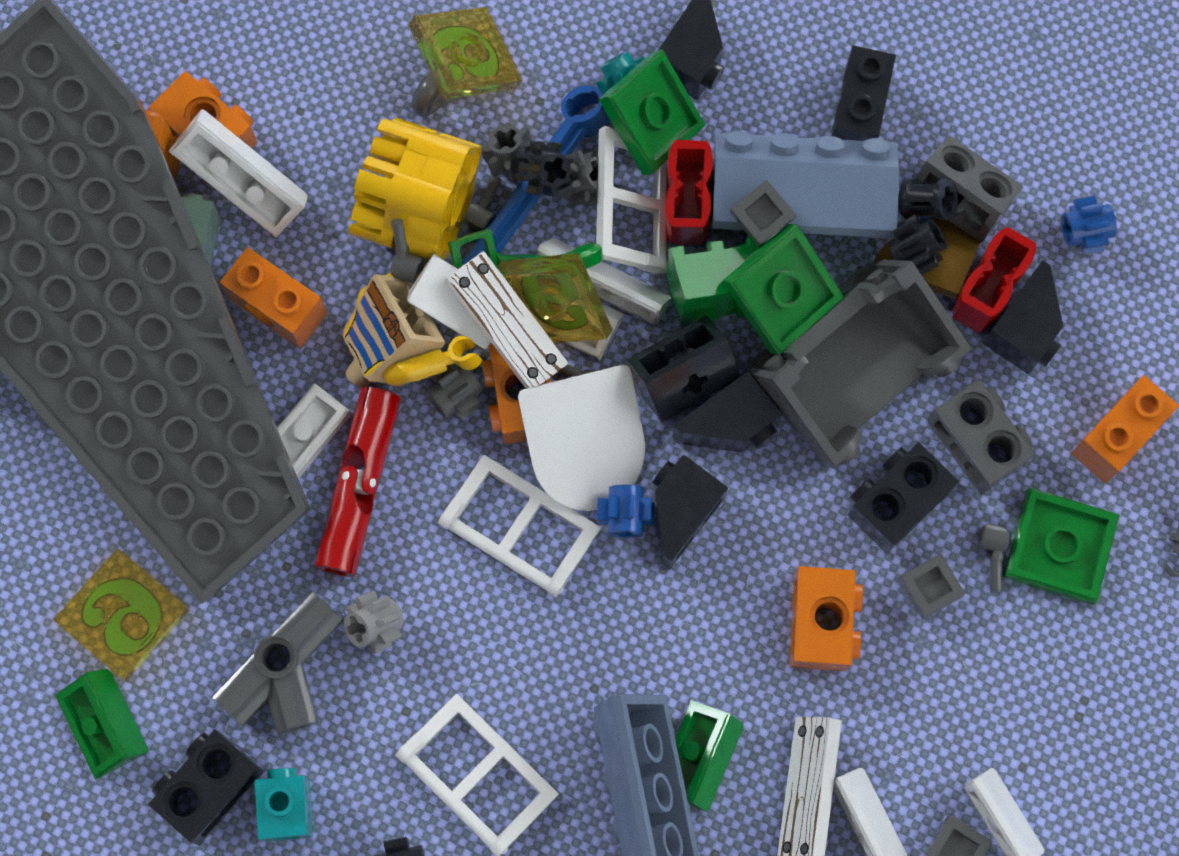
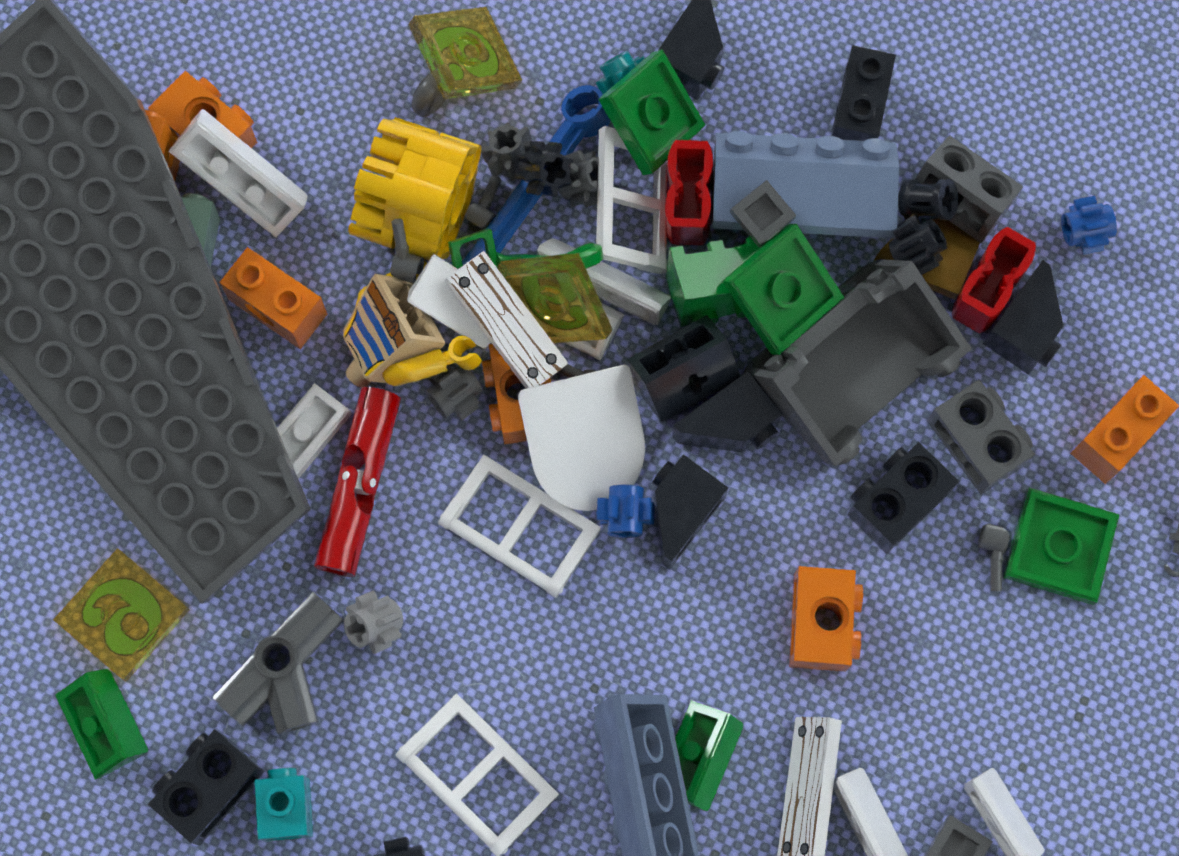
dark grey plate [898,554,966,620] -> none

